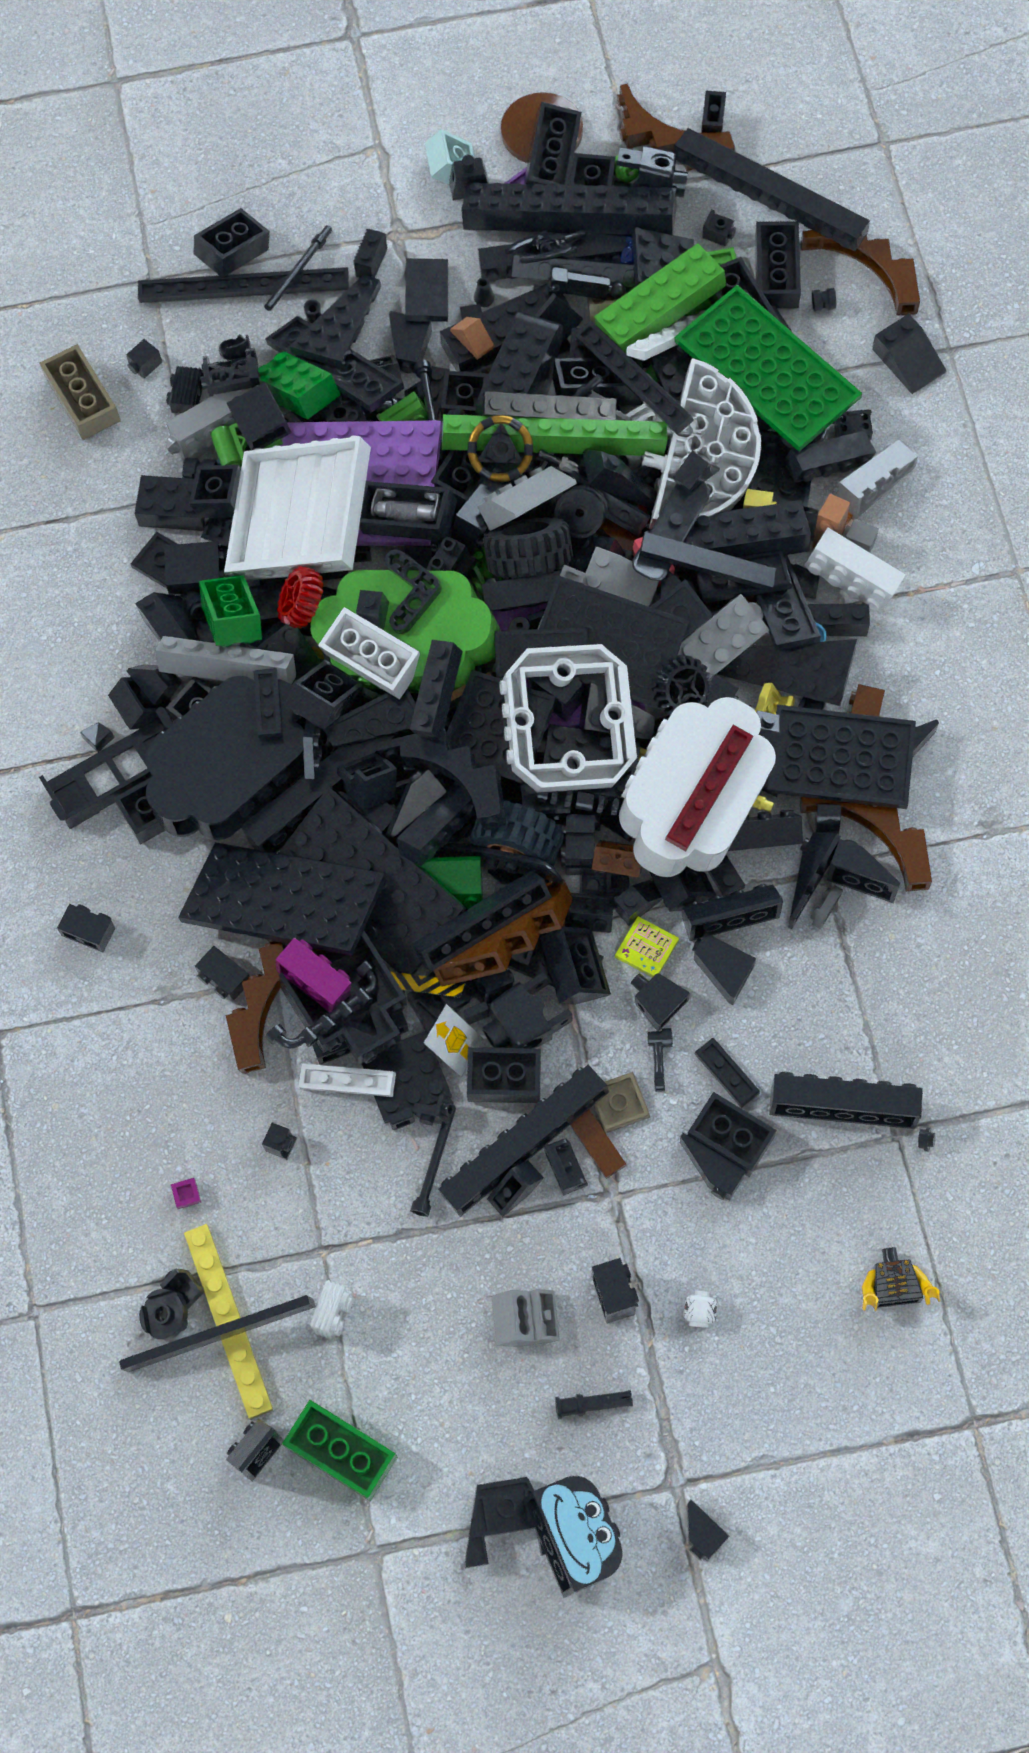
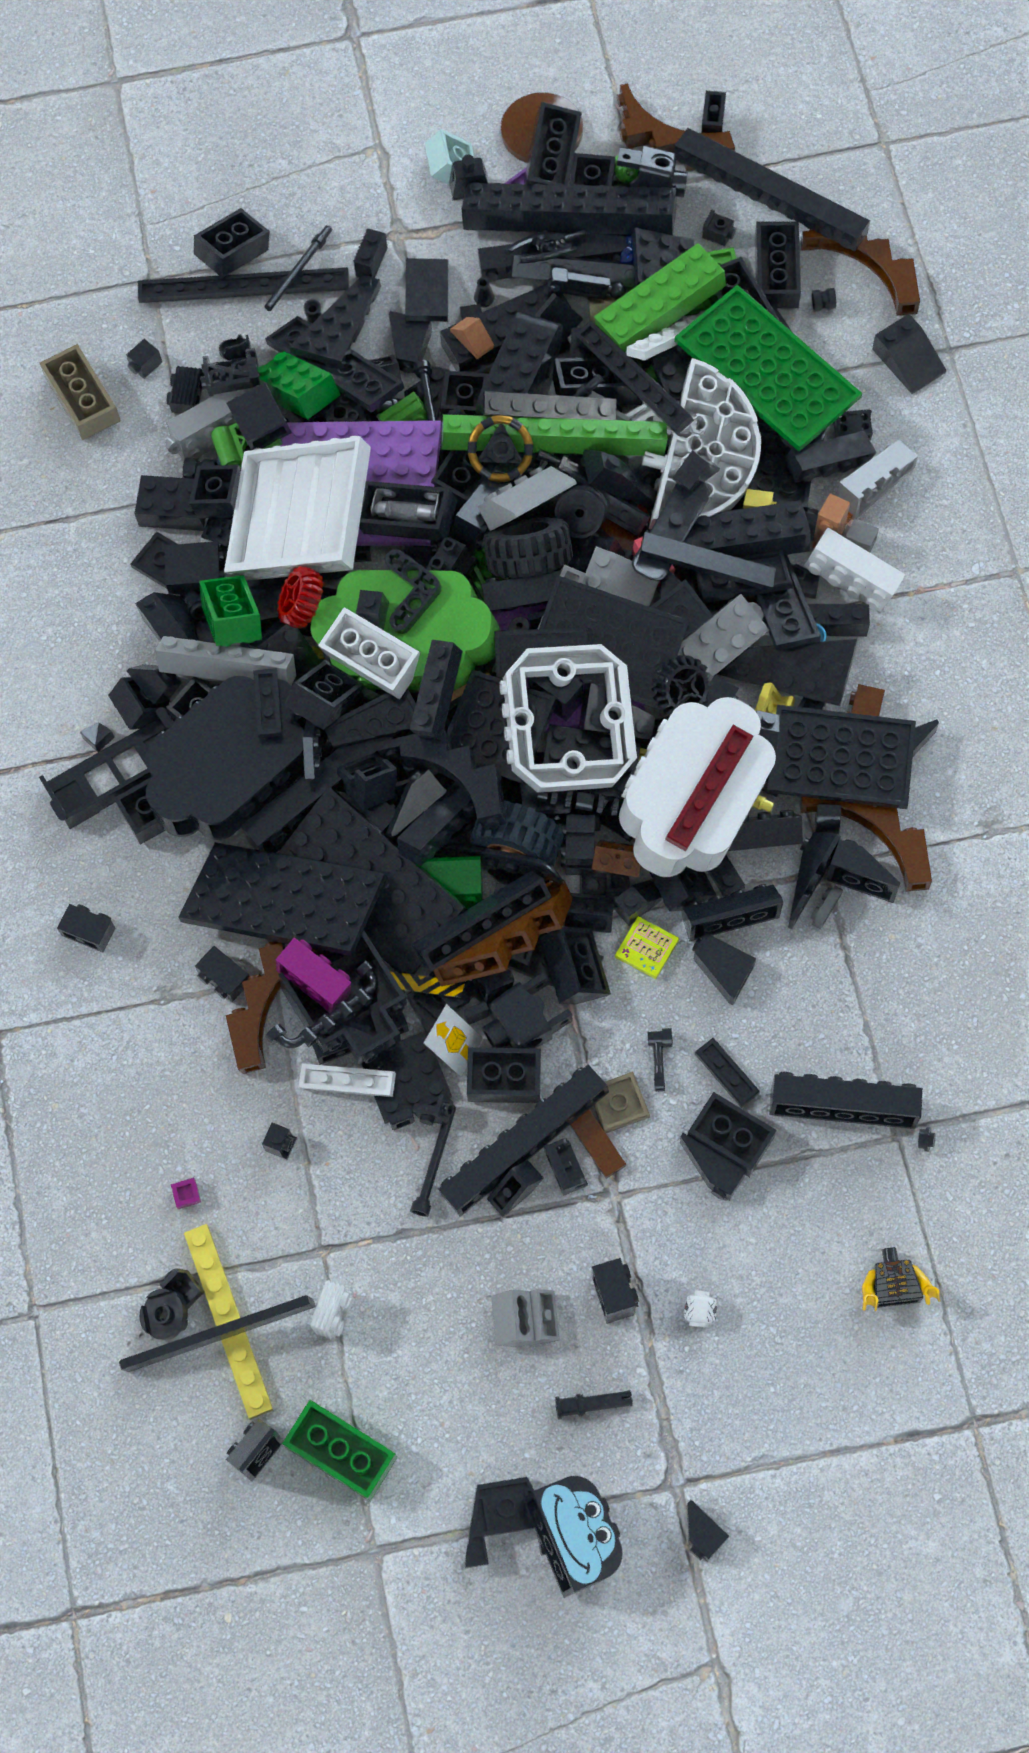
black torso [631,973,690,1031] -> none

